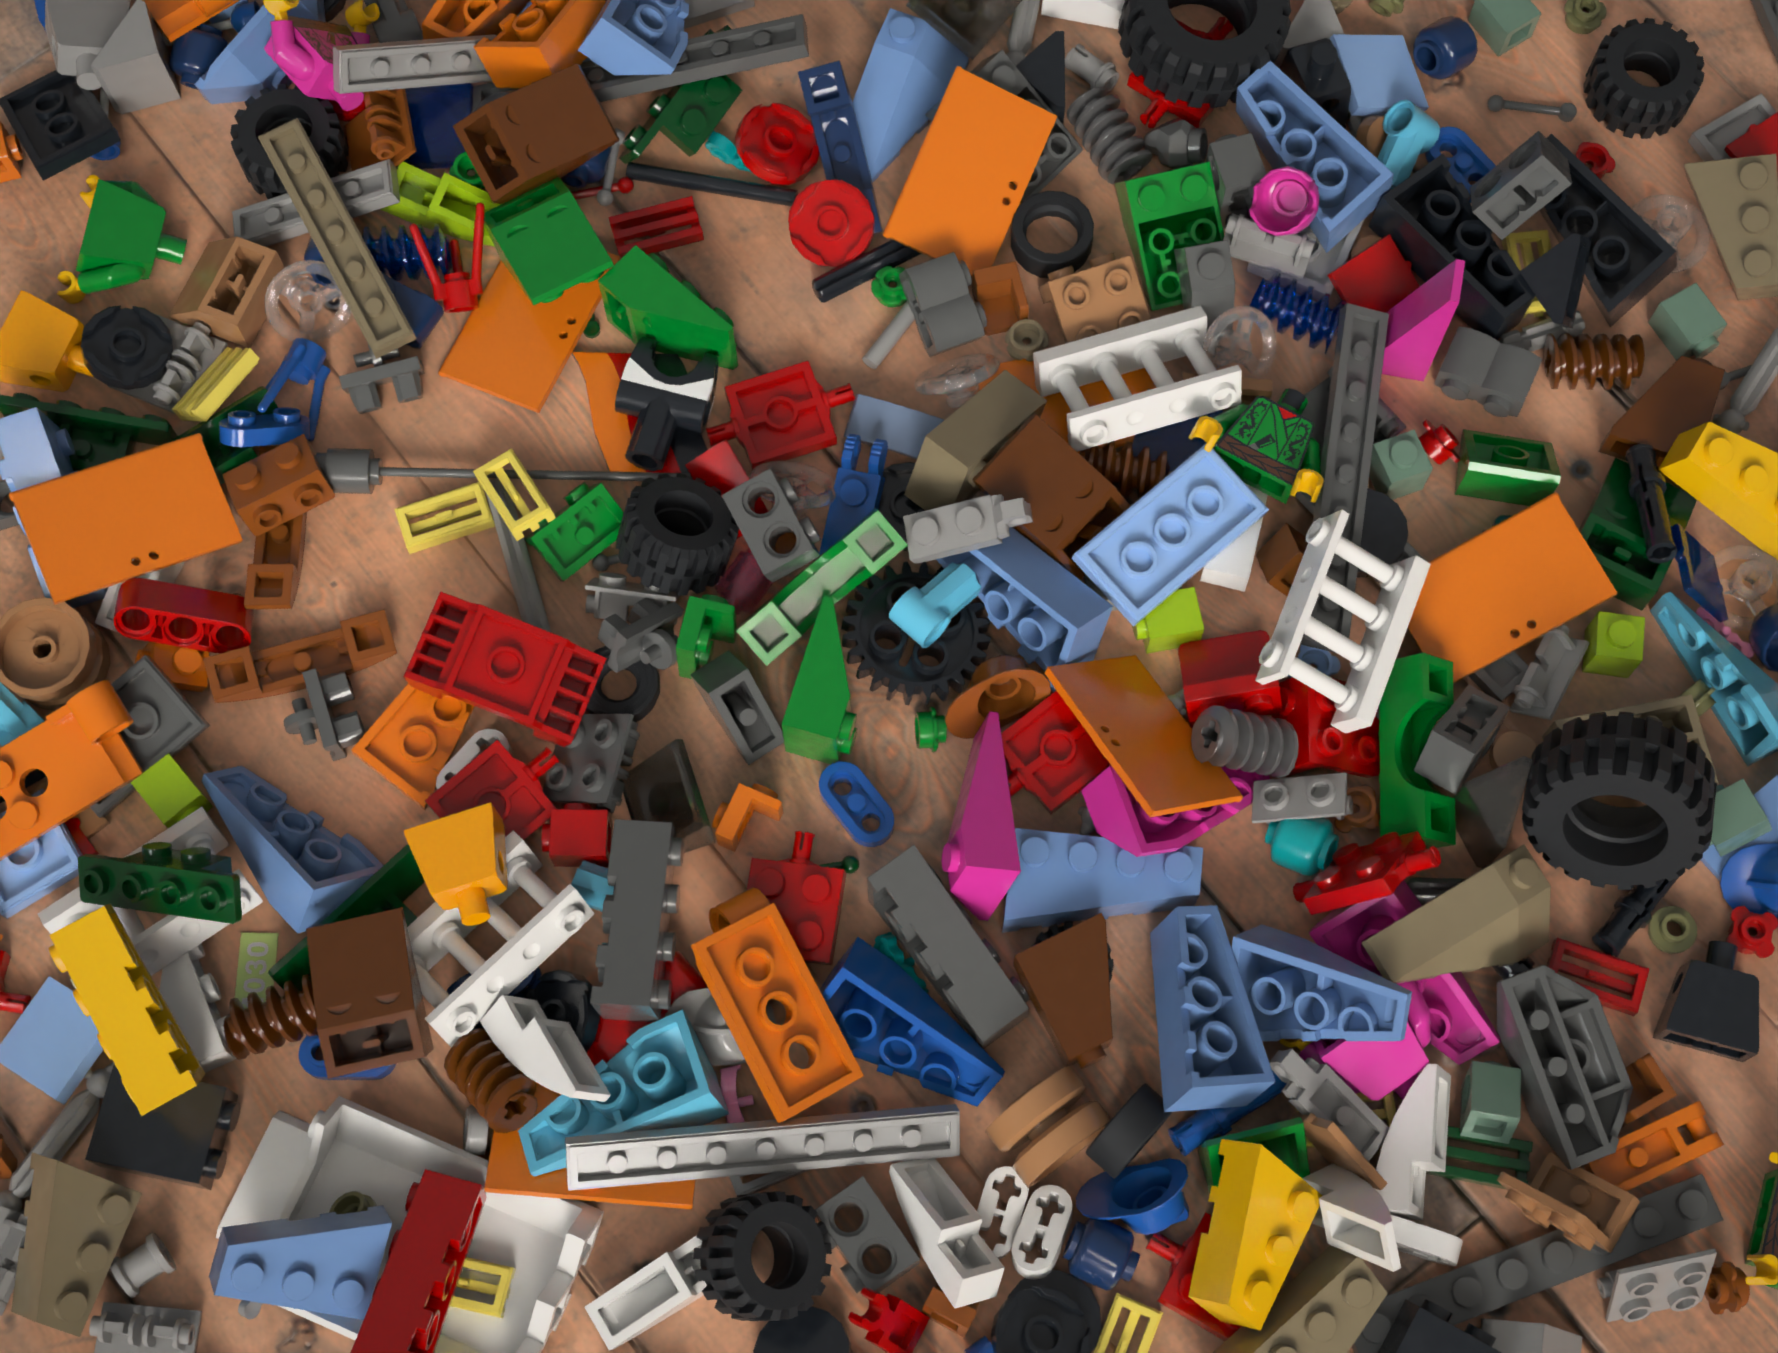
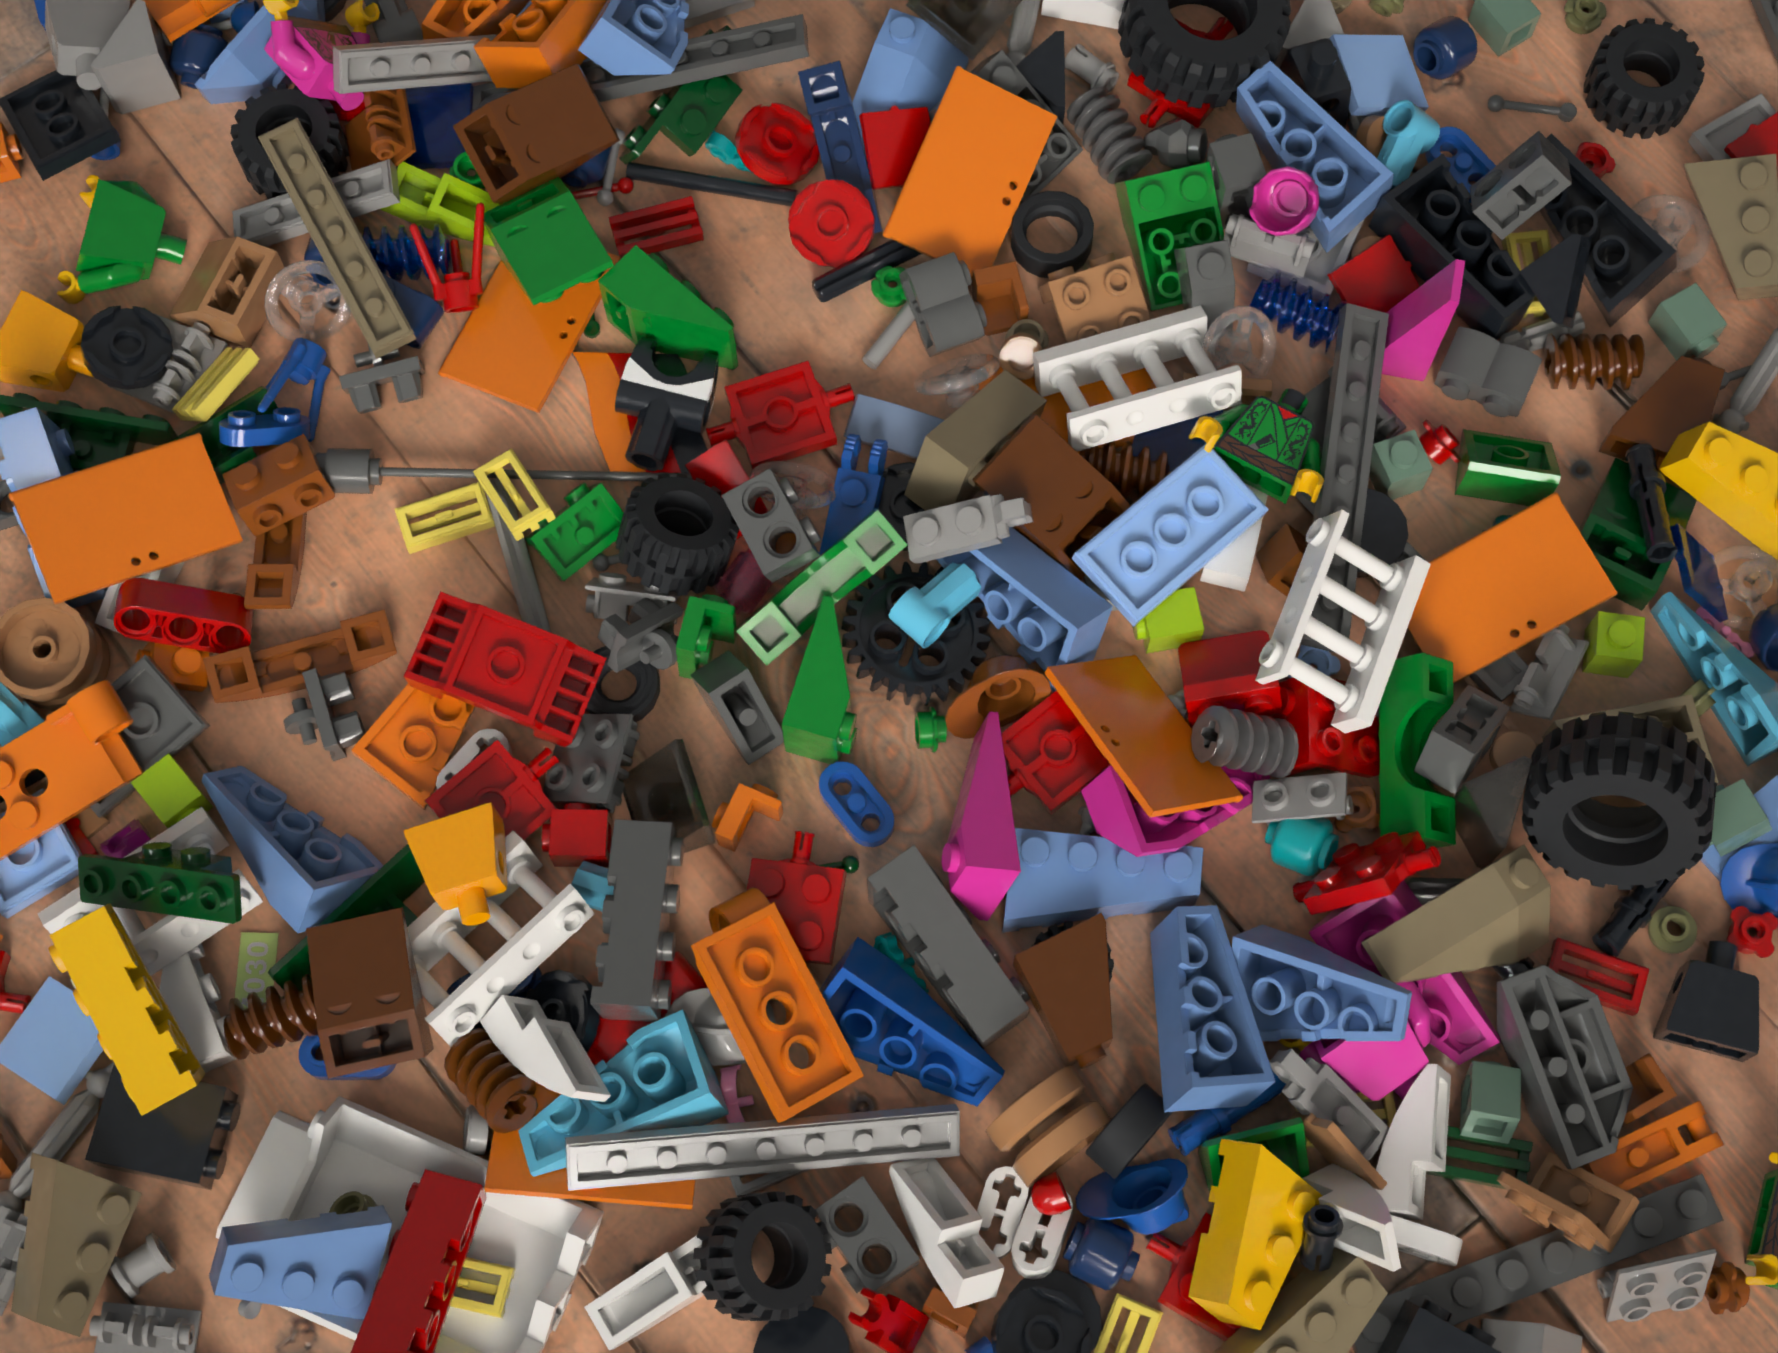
none -> magenta tile [99,819,151,858]
none -> red piece [859,106,931,190]
none -> tile [1000,333,1043,380]
none -> red hinge [1031,1171,1072,1216]
none -> black pin [1300,1205,1344,1272]

